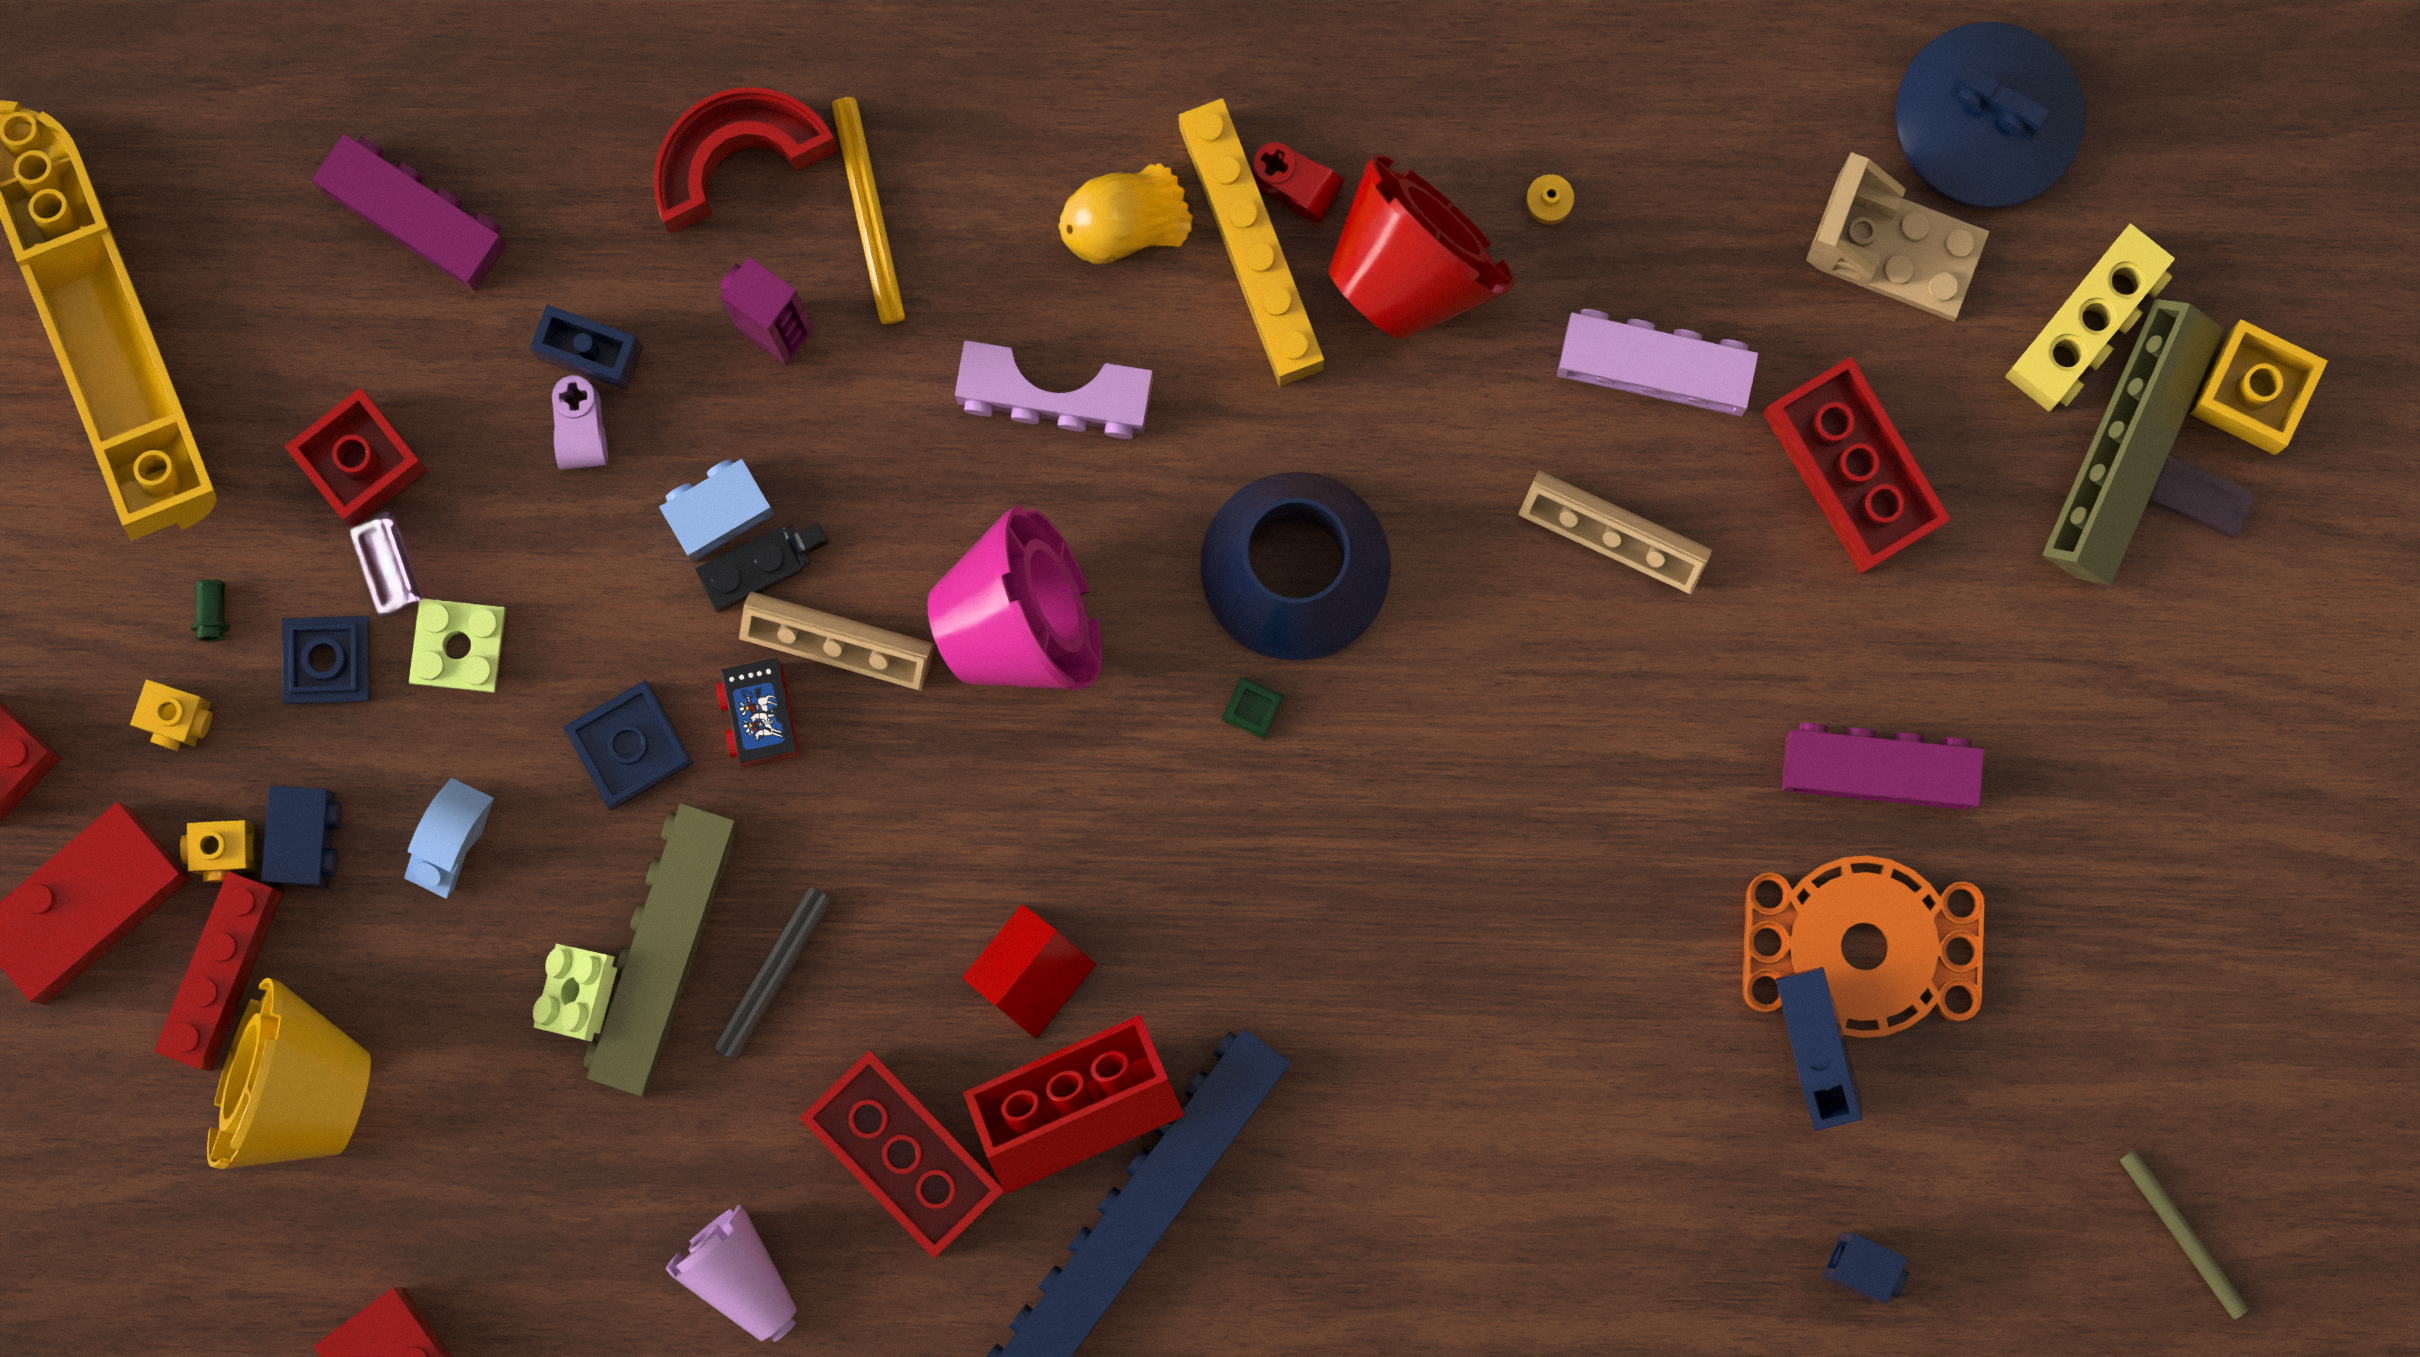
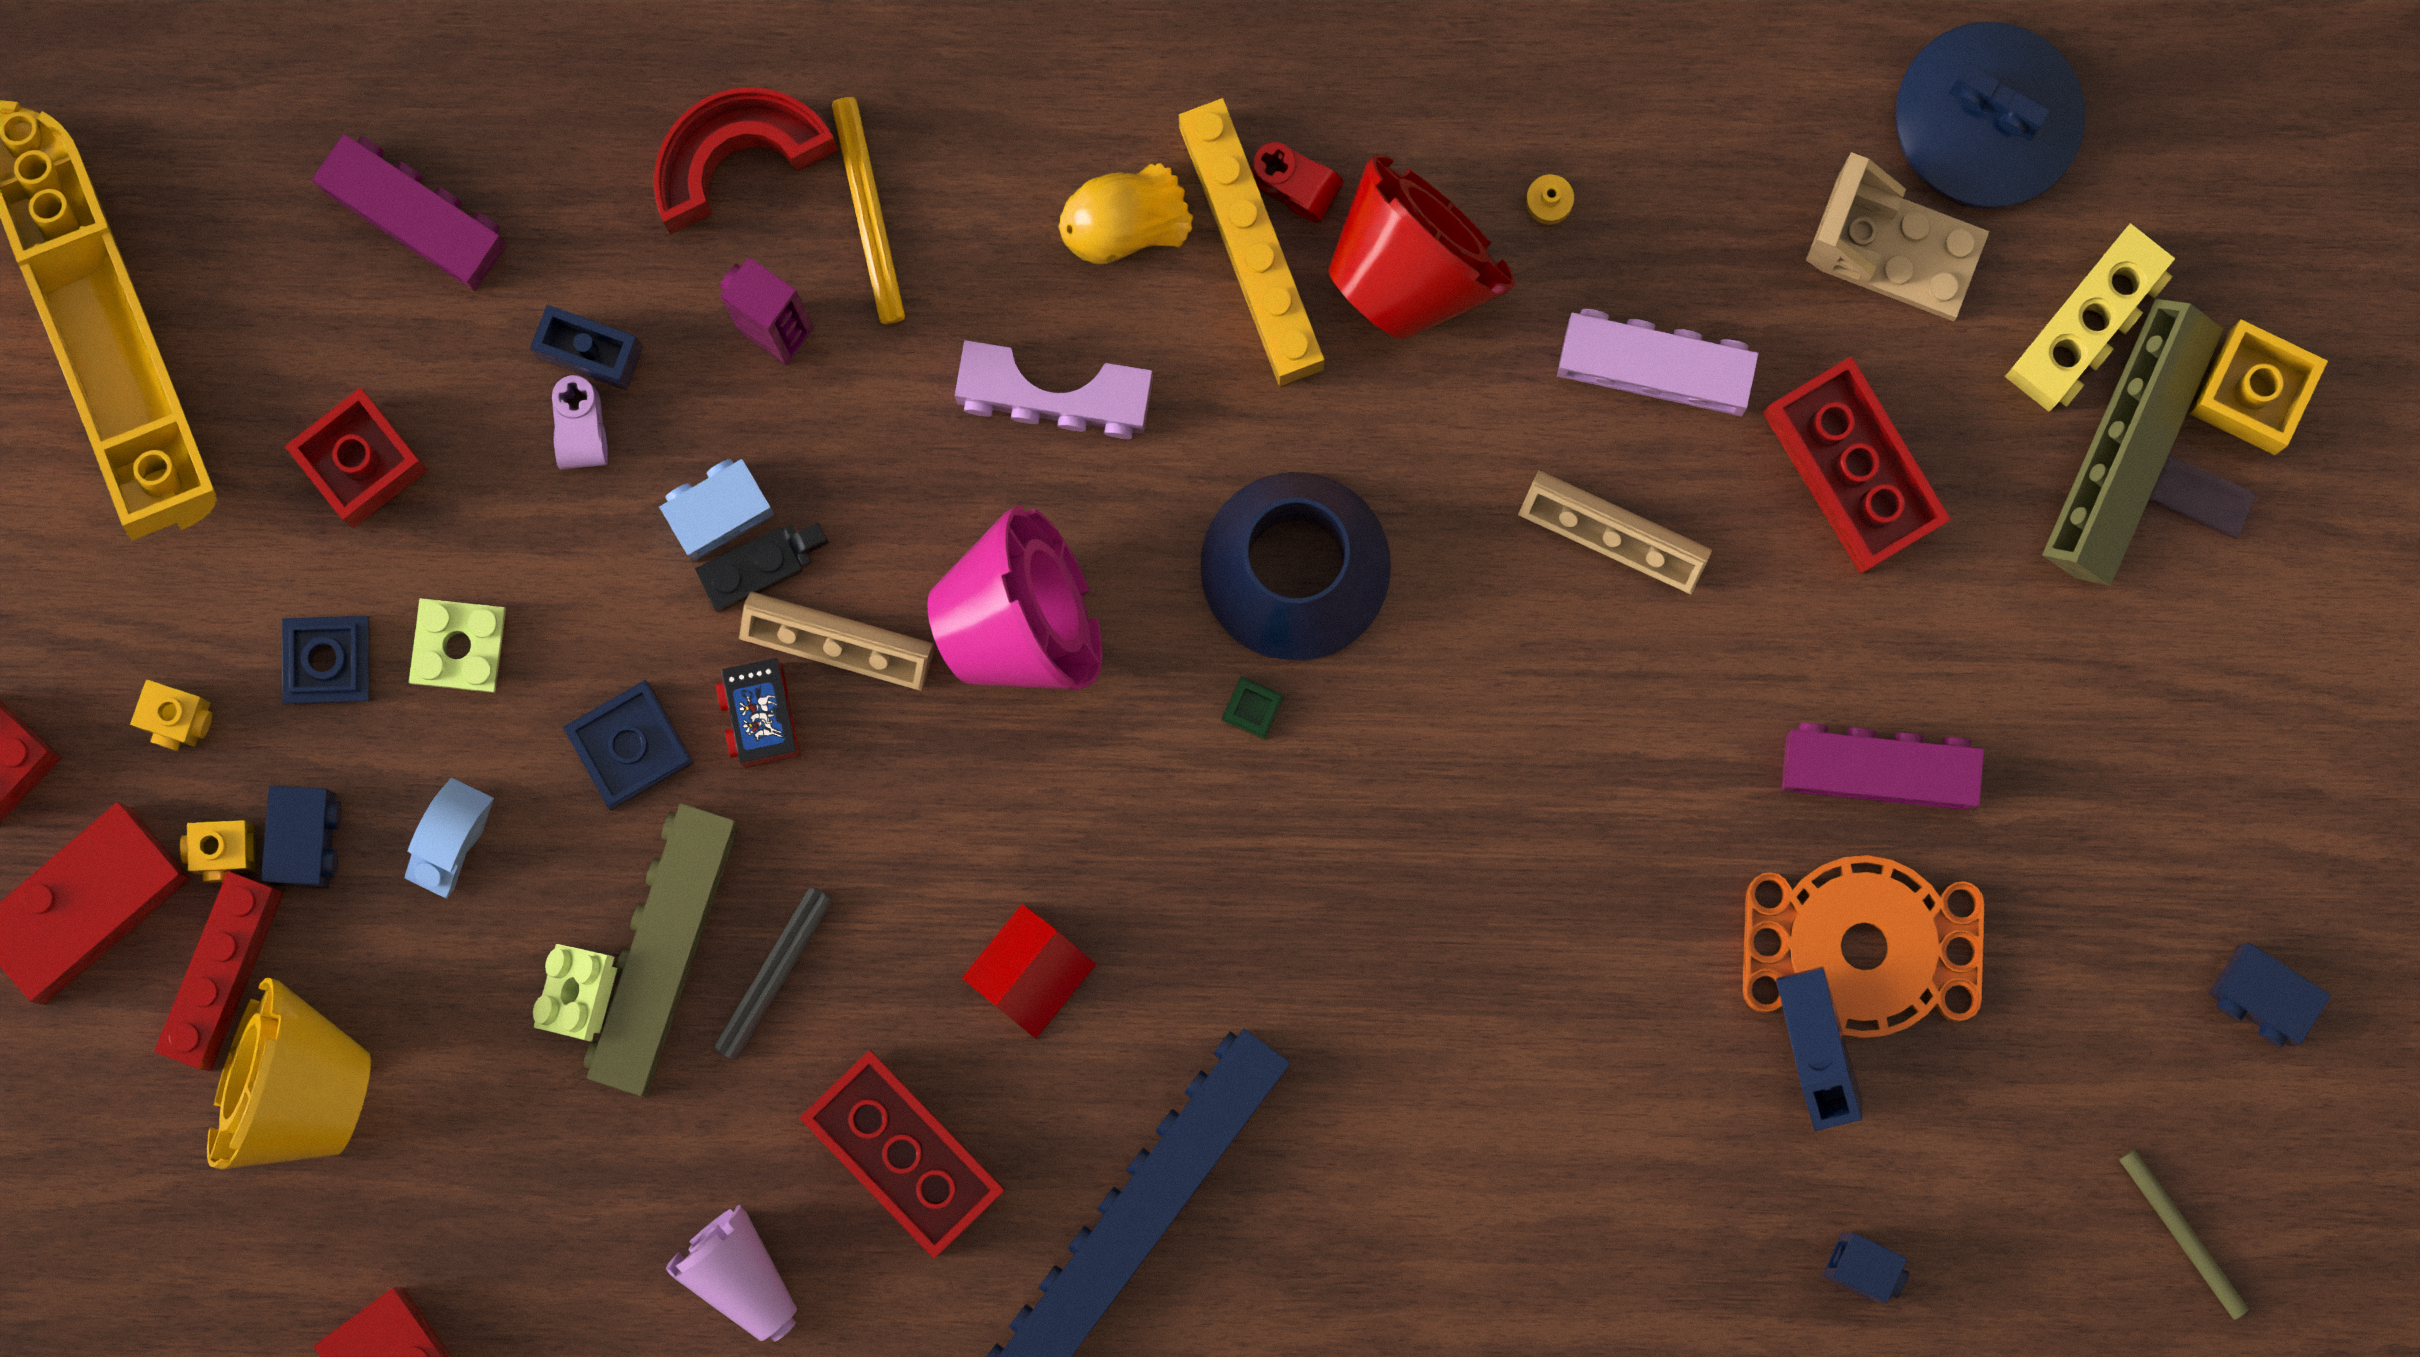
dark green pin [191,579,230,642] -> none
clear purple tile [349,511,422,618] -> none
red brick [963,1014,1184,1195] -> none
none -> dark blue brick [2208,942,2331,1048]

